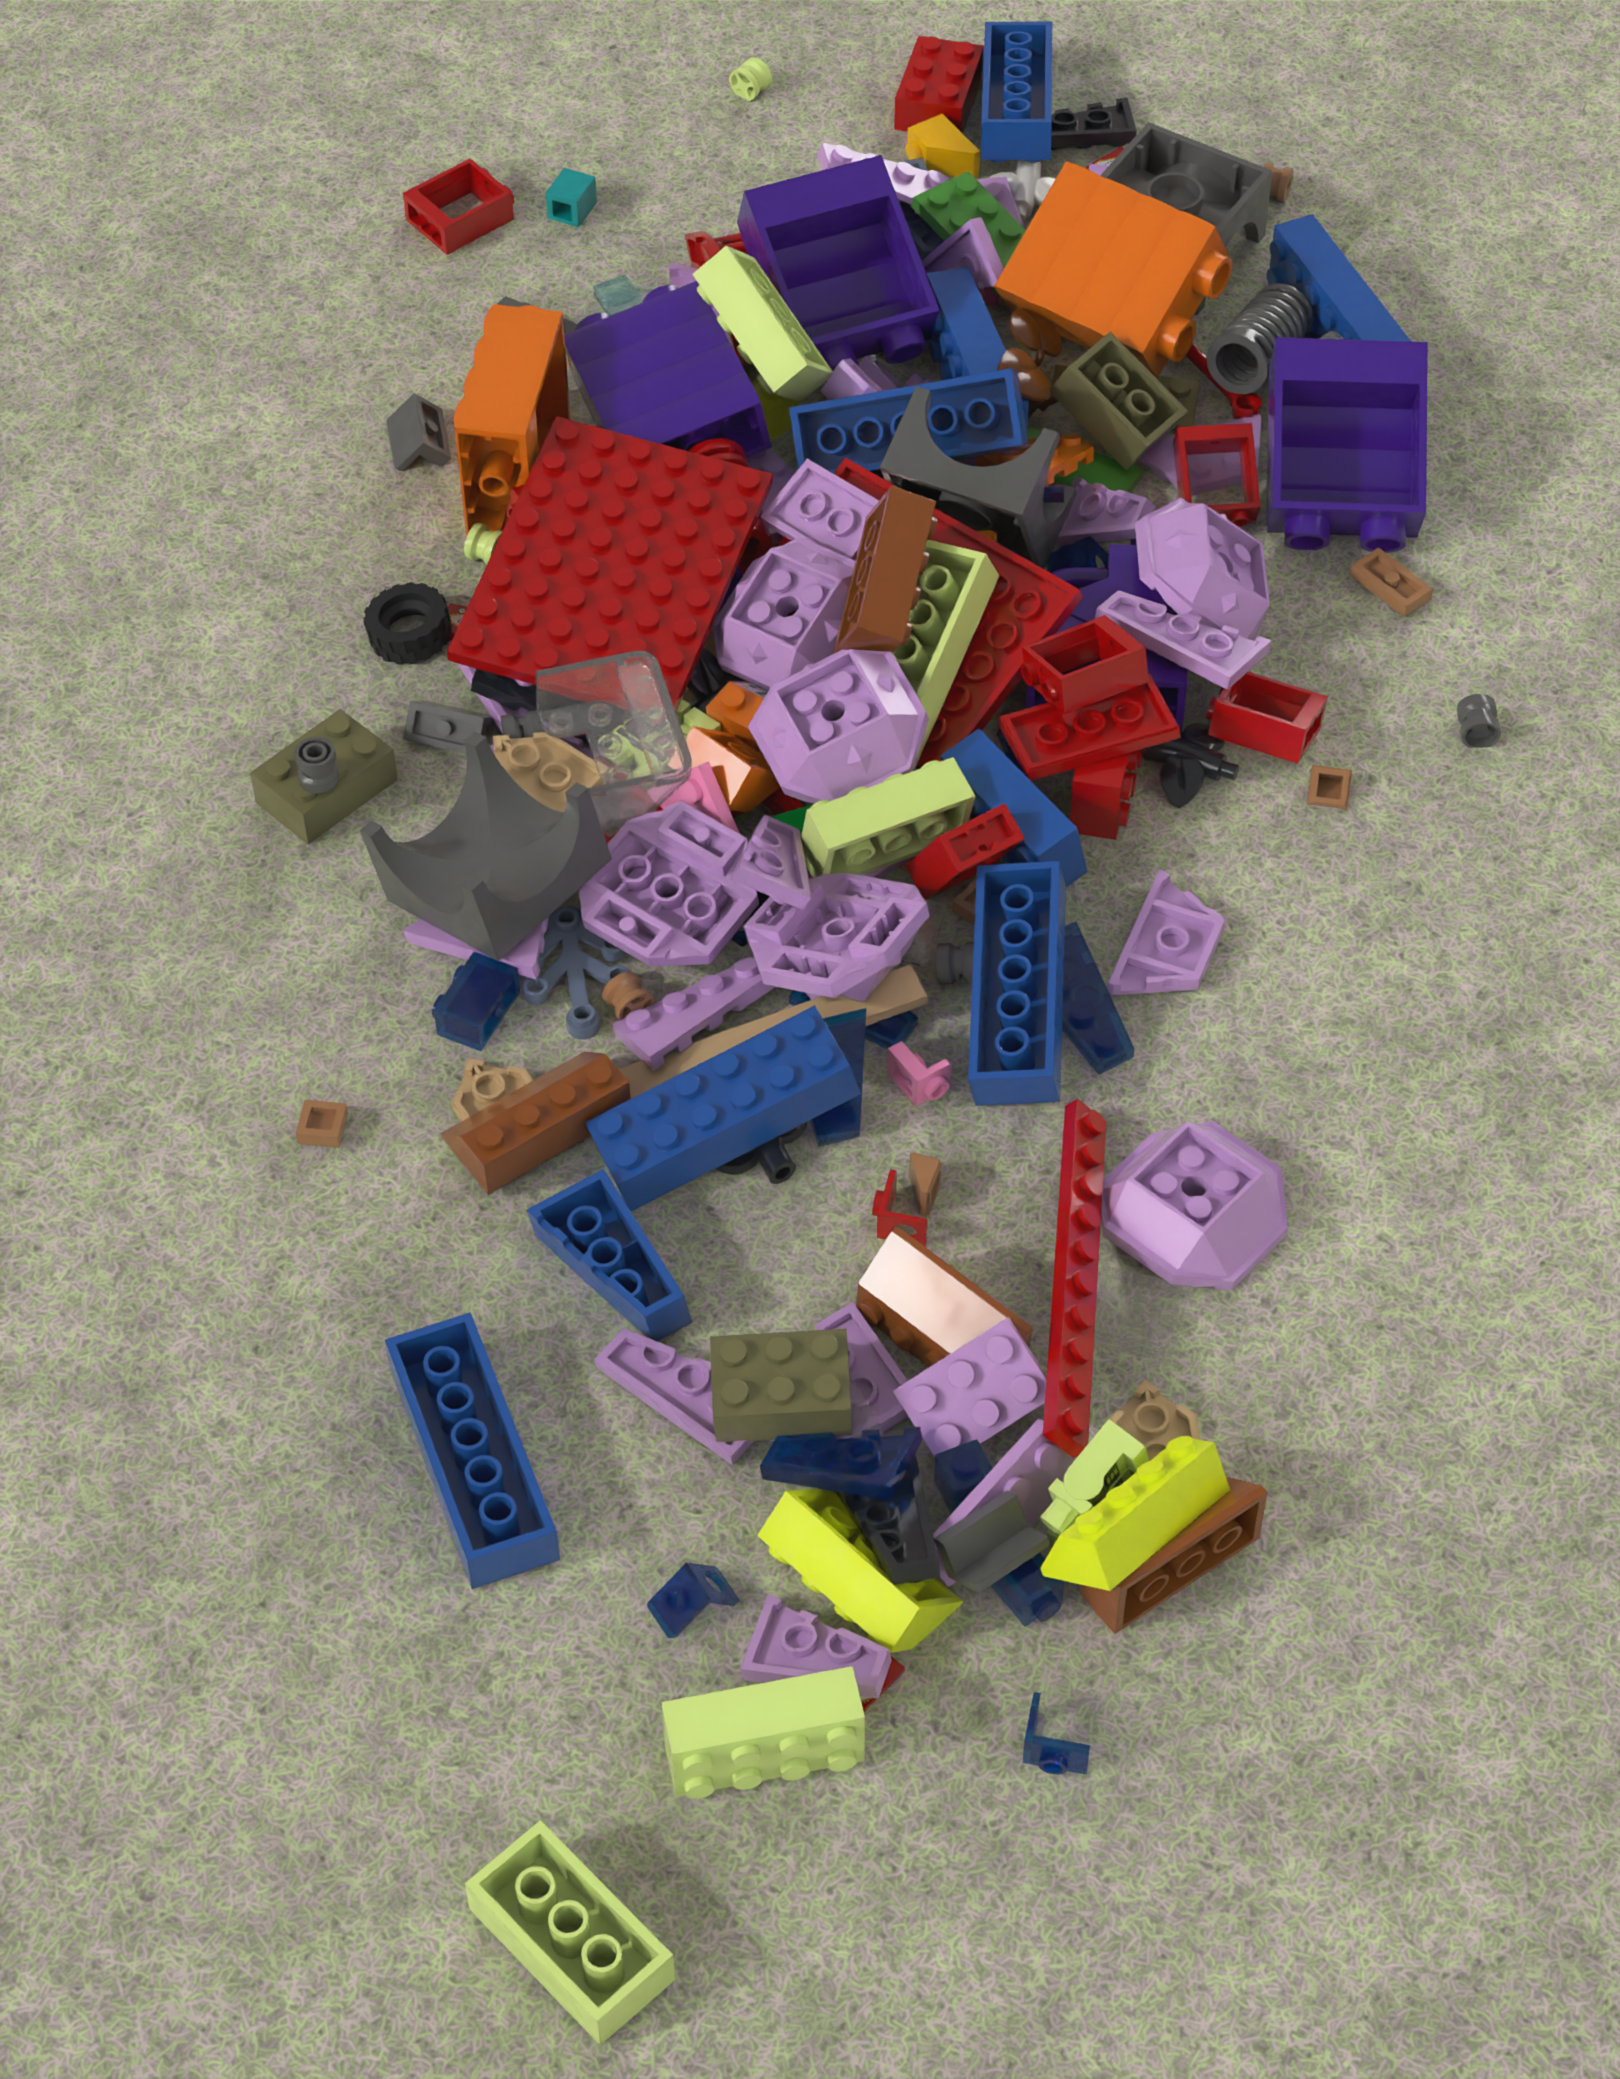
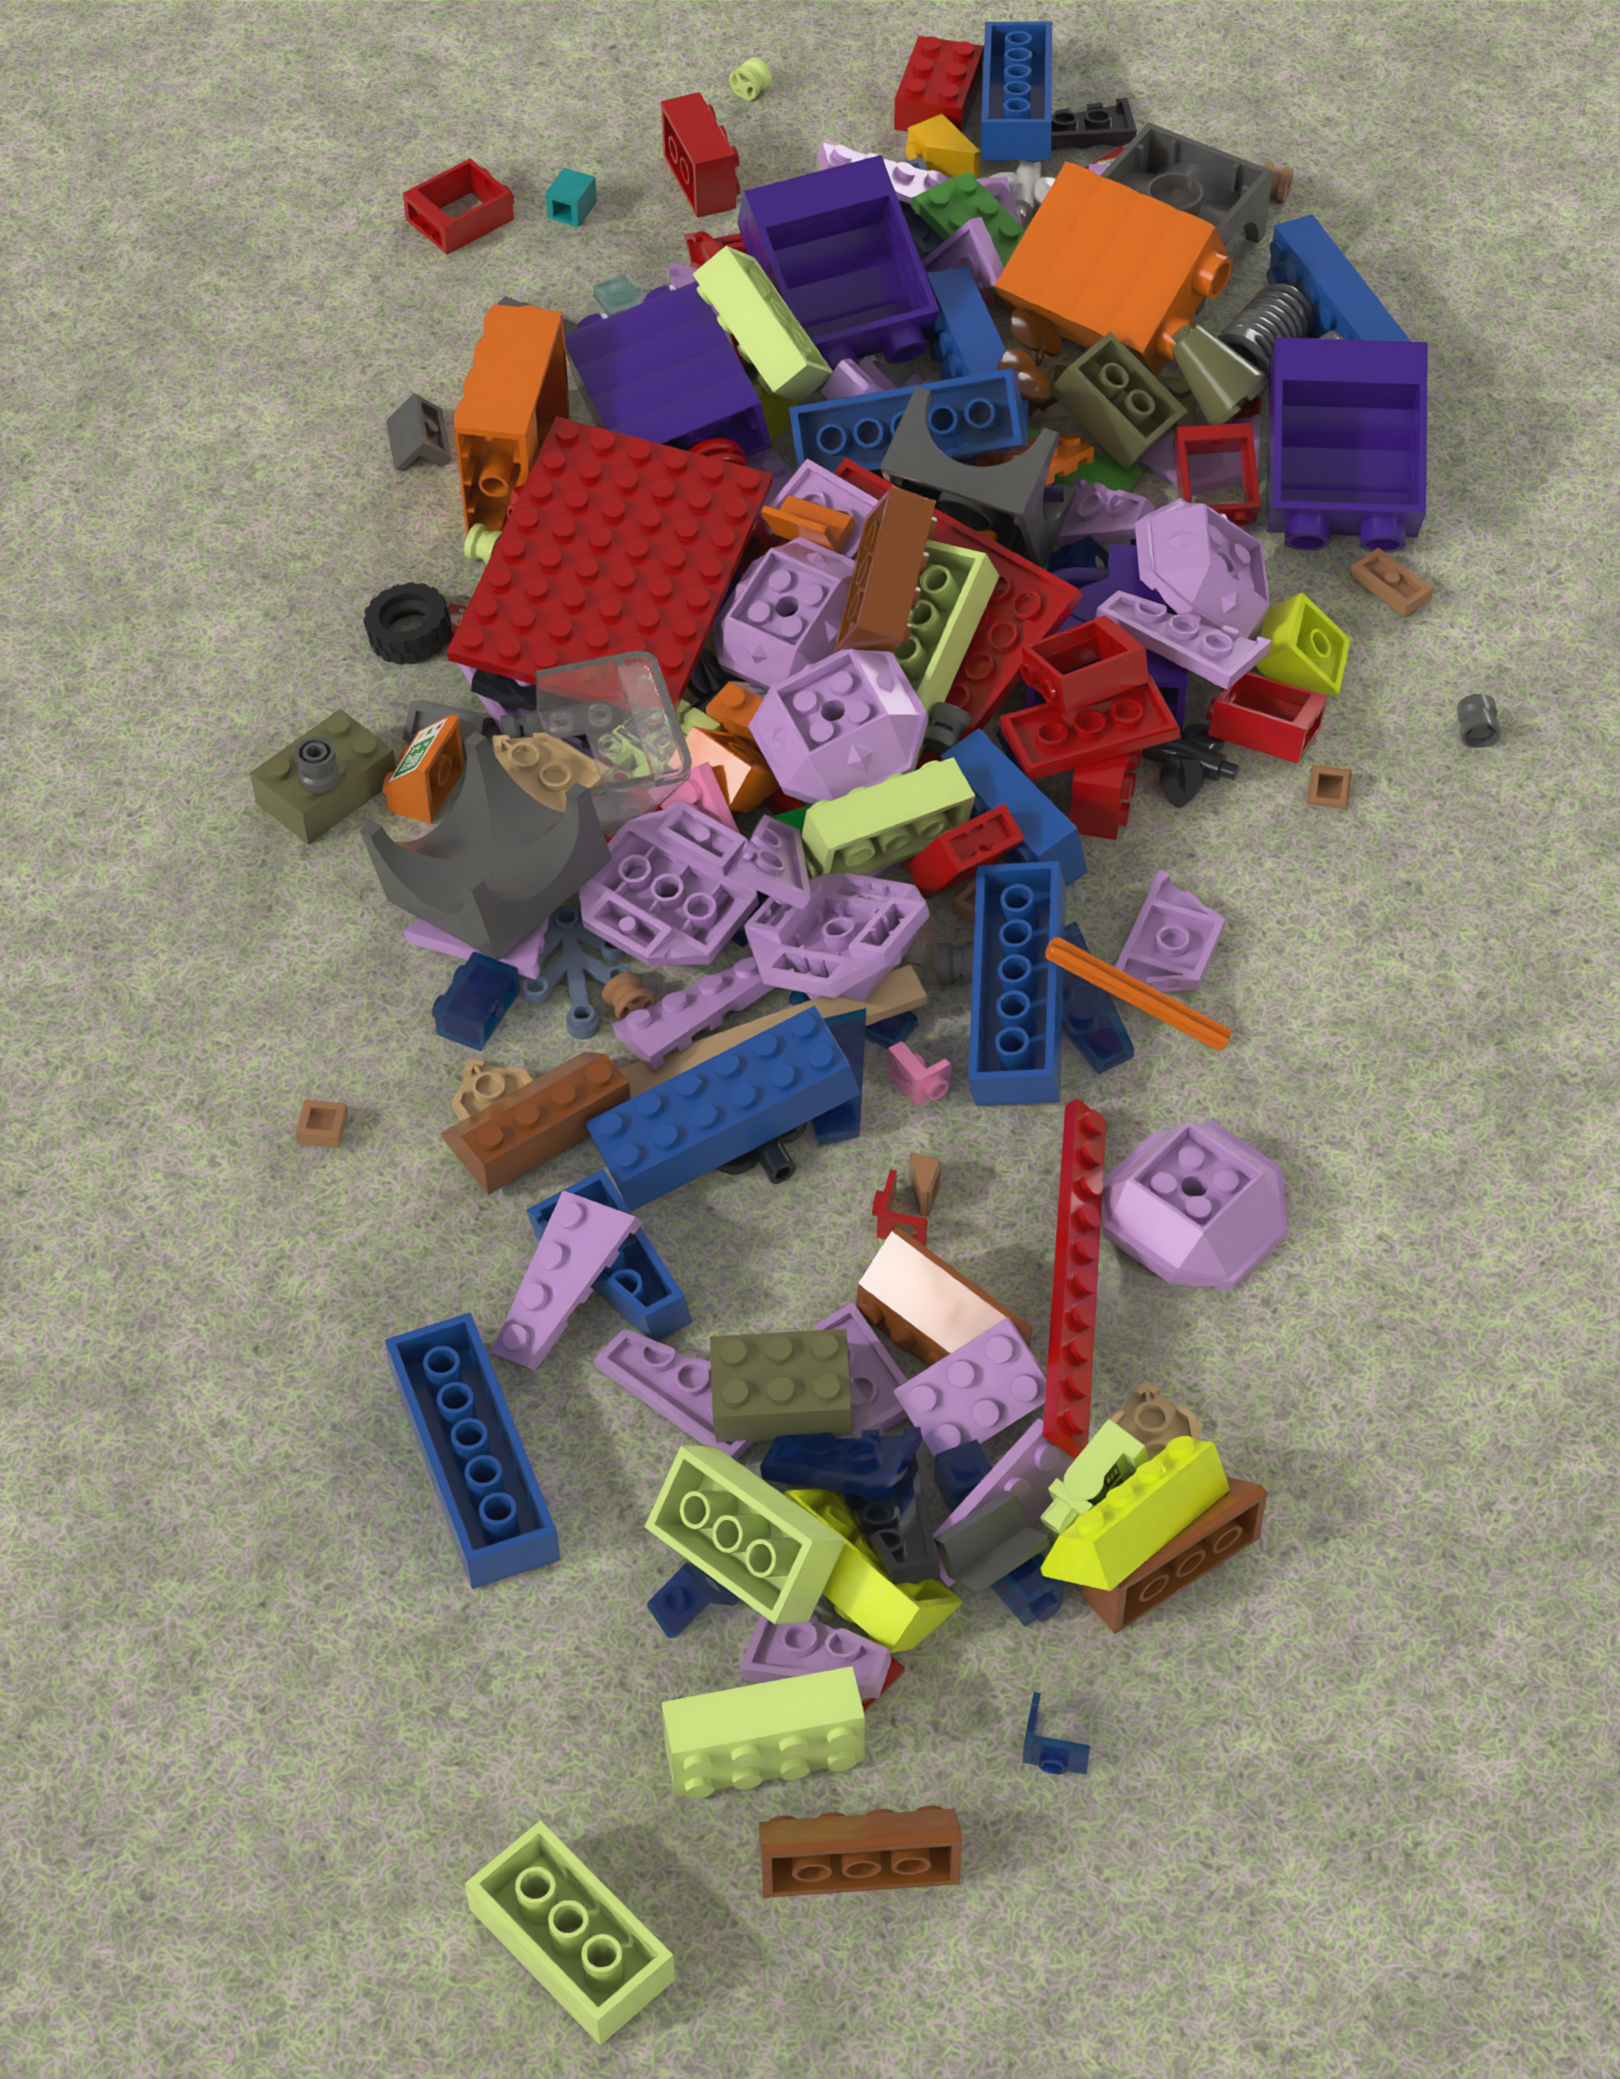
none -> orange slope [382,714,465,824]
none -> lavender wing [491,1190,643,1371]
none -> yellowish green brick [645,1446,846,1624]
none -> red brick [661,92,740,218]
none -> dark orange slope [759,1805,962,1898]
none -> orange panel [760,495,857,554]
none -> dark grey wheel [922,702,972,755]
none -> orange axle [1045,937,1231,1050]
none -> olive cone [1170,323,1270,425]
none -> neon yellow slope [1255,592,1351,696]

